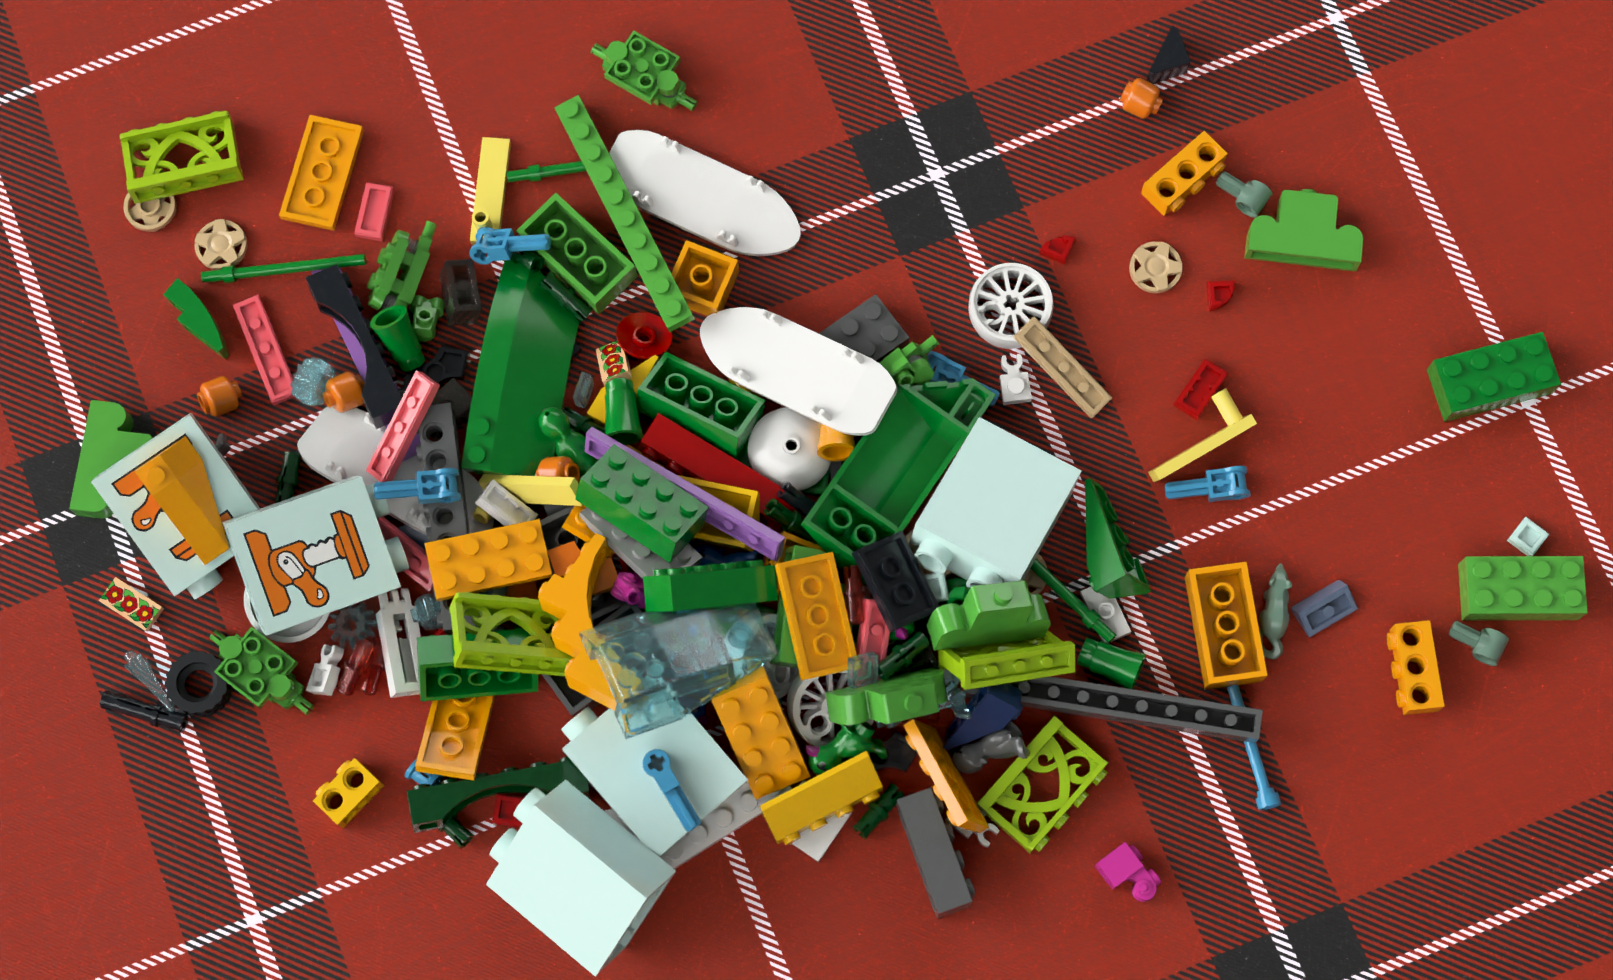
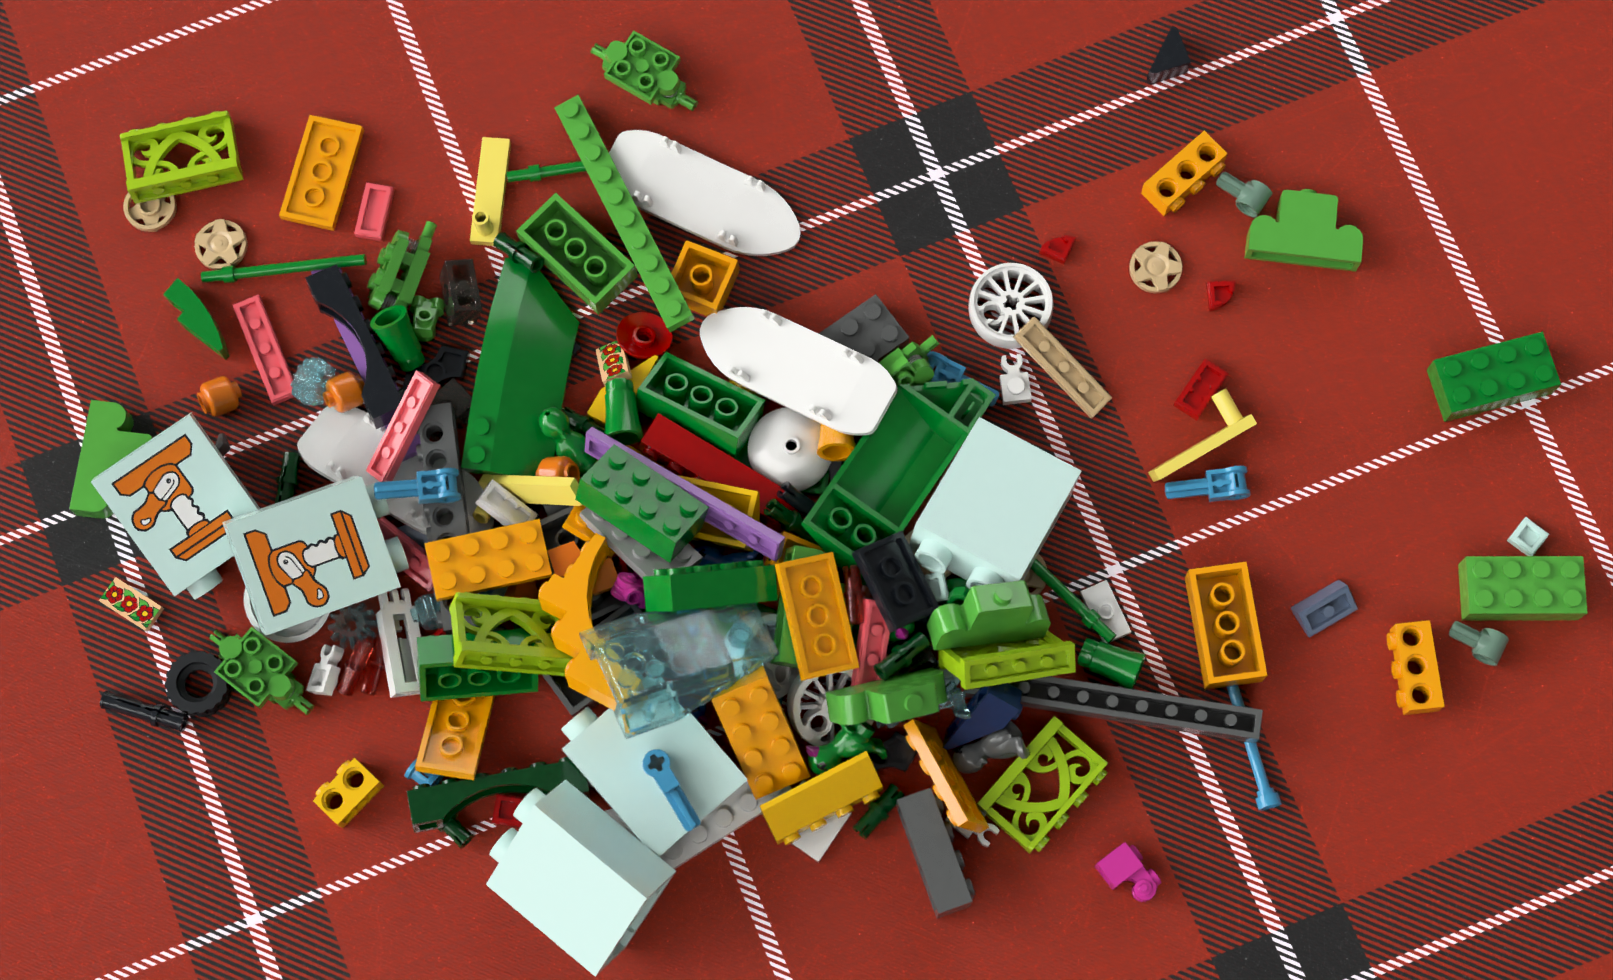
clear light blue piece [124,650,175,712] -> none
light orange wedge [135,436,230,565] -> none
dark azure connector [469,227,551,265] -> none
dark green pin [539,271,593,322] -> none
clear light blue tile [573,372,594,408] -> none
clear light blue tile [848,652,878,689] -> none
green wedge [1085,478,1151,599] -> none
orange head [1119,78,1163,119] -> none
sand green animal [1259,563,1292,659] -> none

